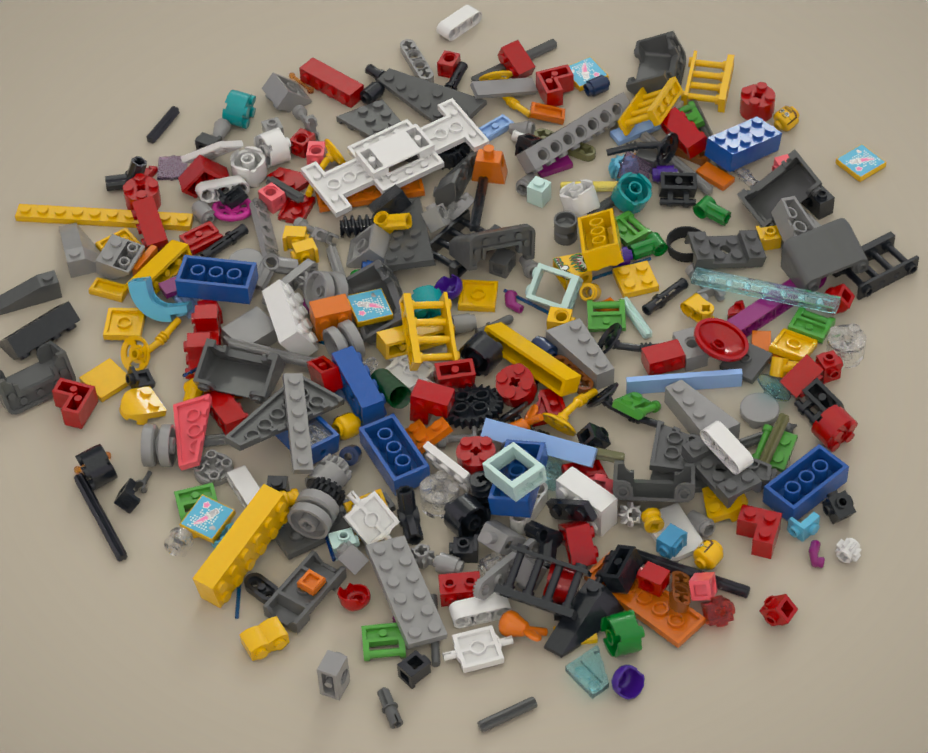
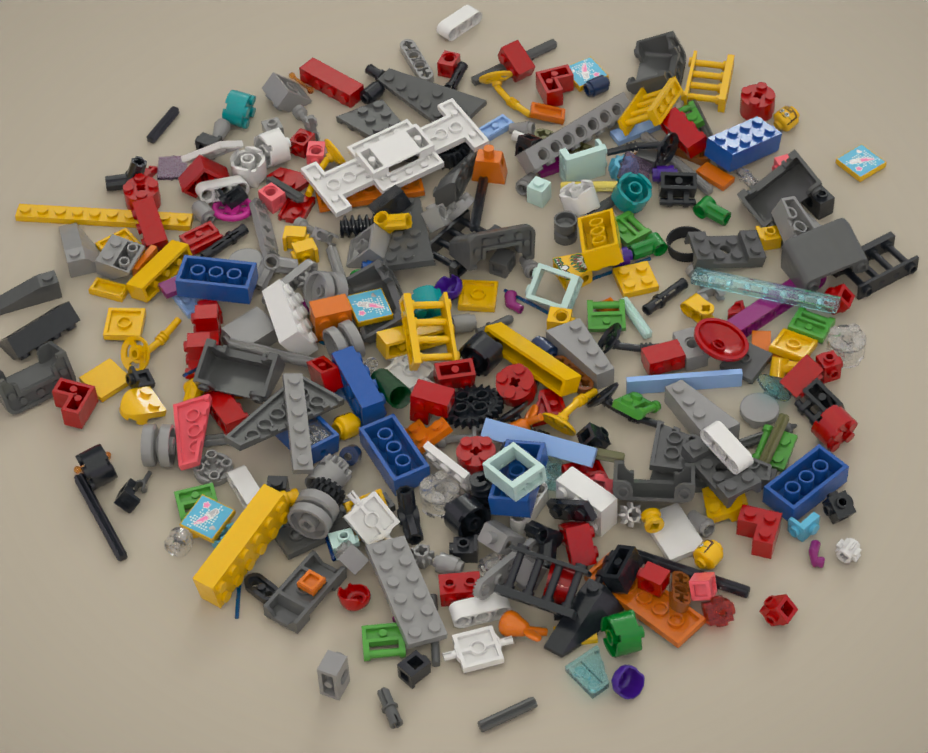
medium azure arch [128,276,193,322] -> none
yellow brick [239,616,290,661] -> none
light grey tile [470,77,538,99] -> none
yellow brick [579,283,601,301] -> none
dark azure window [656,523,688,559] -> none
none -> light aqua panel [559,138,607,182]

